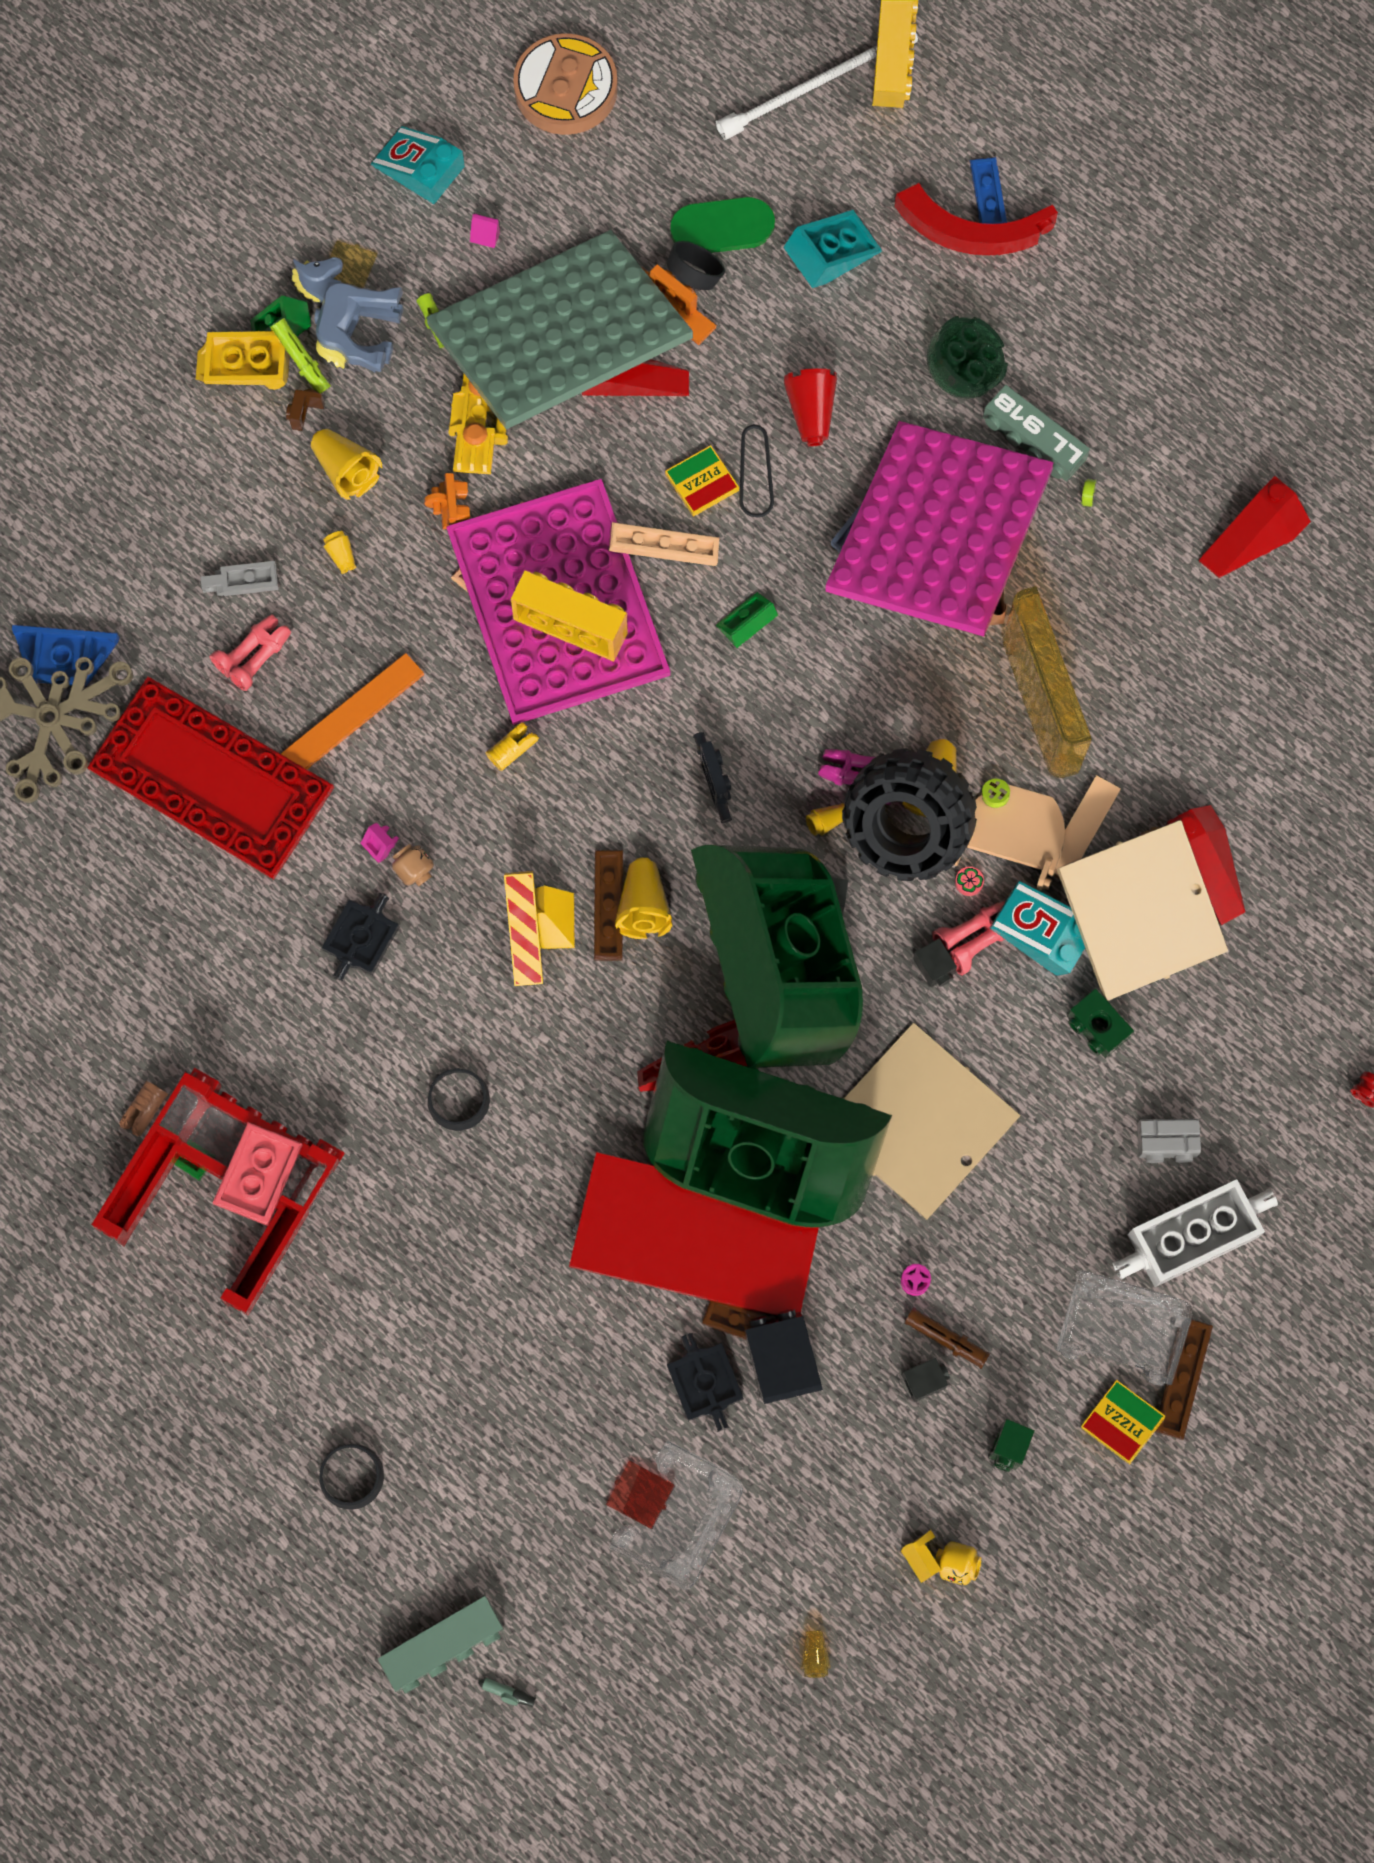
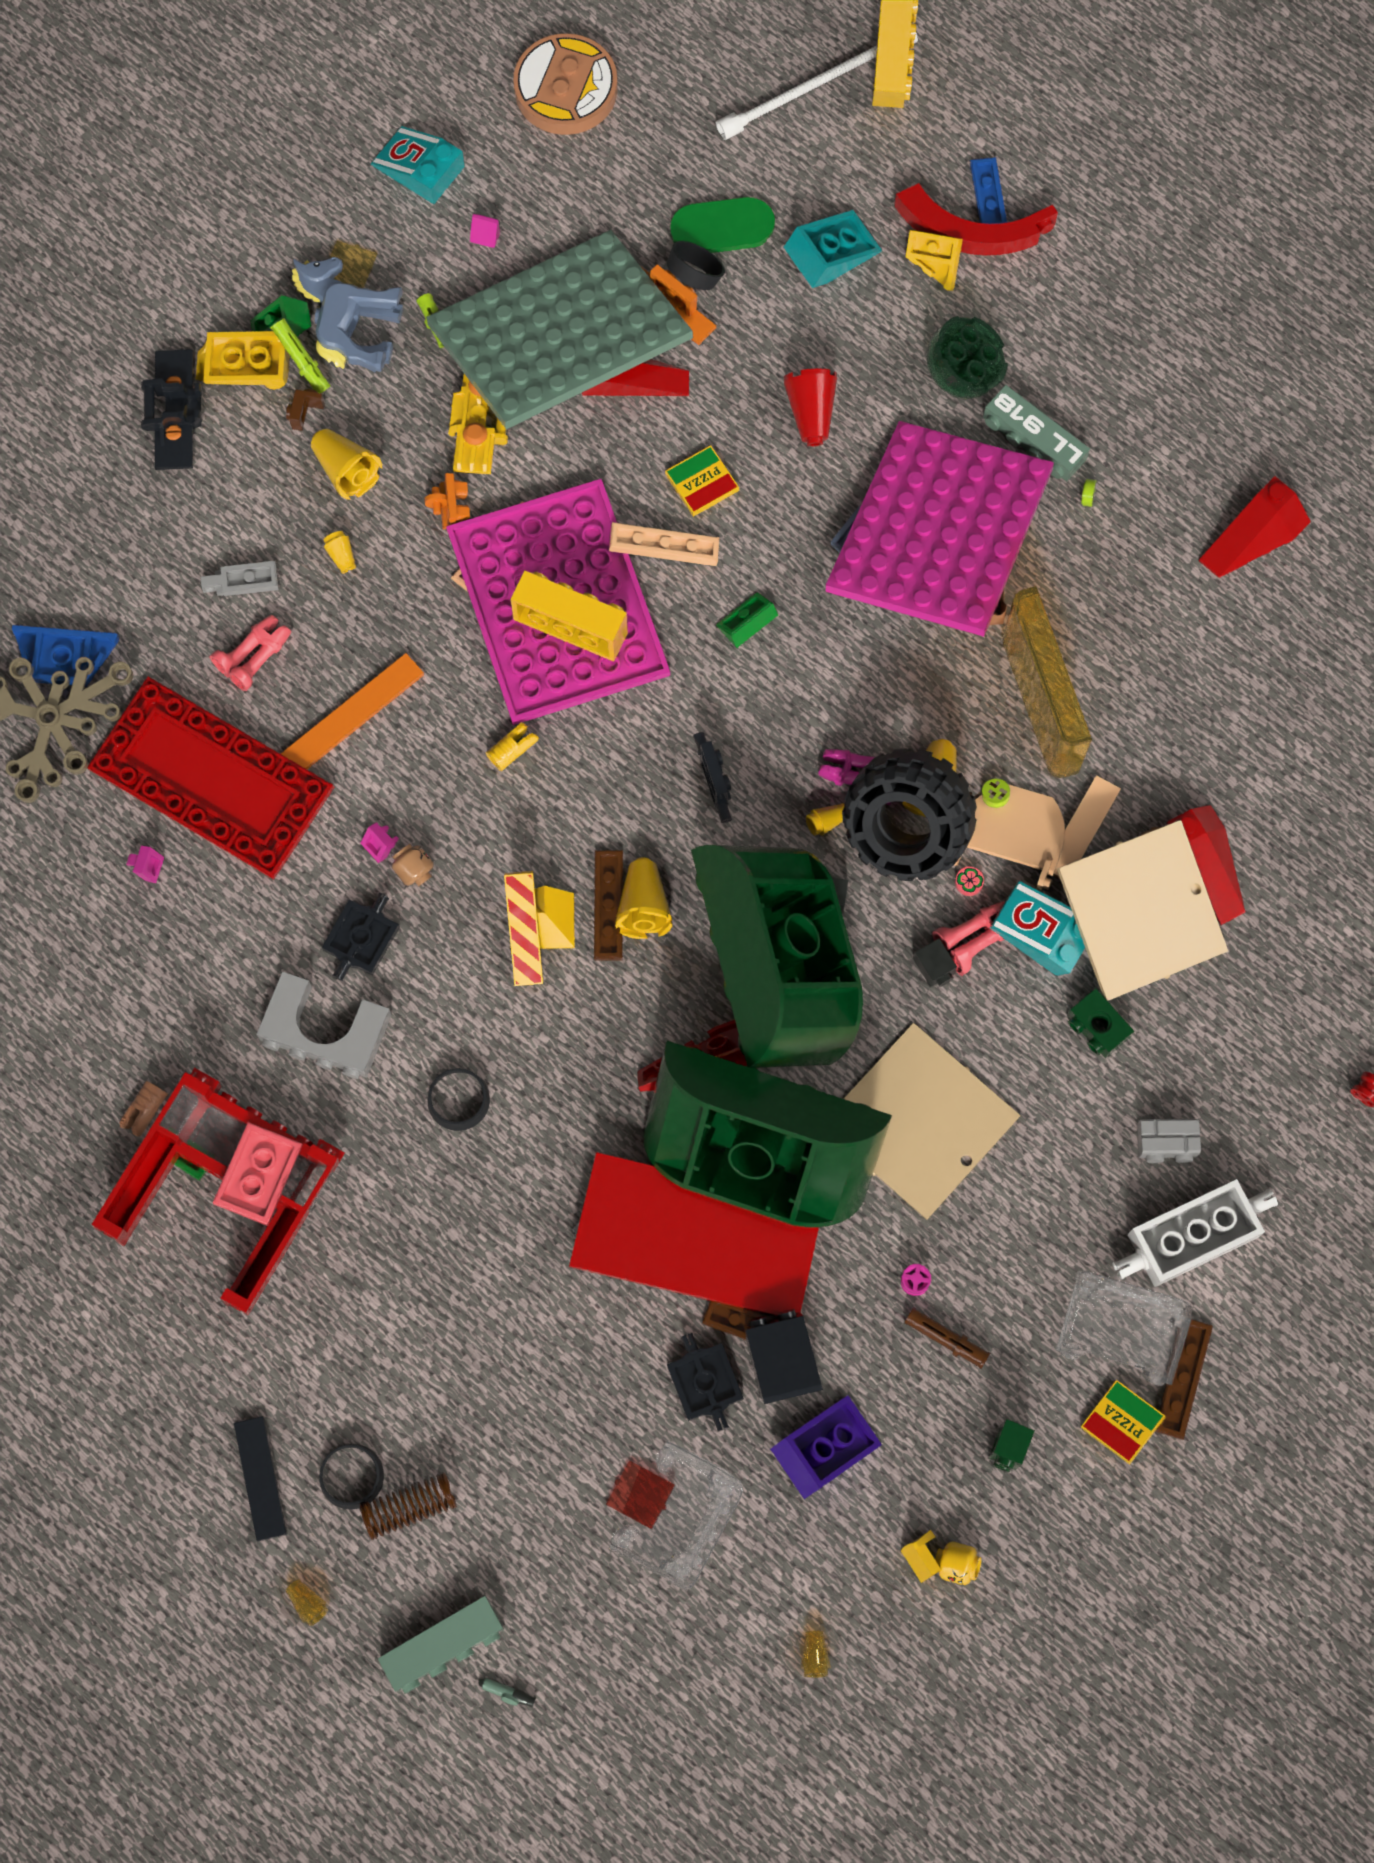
black piece [739,425,774,518] -> none
pearl dark grey brick [901,1358,950,1402] -> none
none -> dark pink tile [126,846,164,883]
none -> black piece [141,349,202,470]
none -> black tile [234,1416,287,1542]
none -> light grey arch [257,971,392,1079]
none -> clear yellow cone [285,1580,328,1626]
none -> reddish brown piece [359,1472,457,1540]
none -> dark purple slope [770,1395,882,1499]
none -> yellow wing [906,230,963,291]

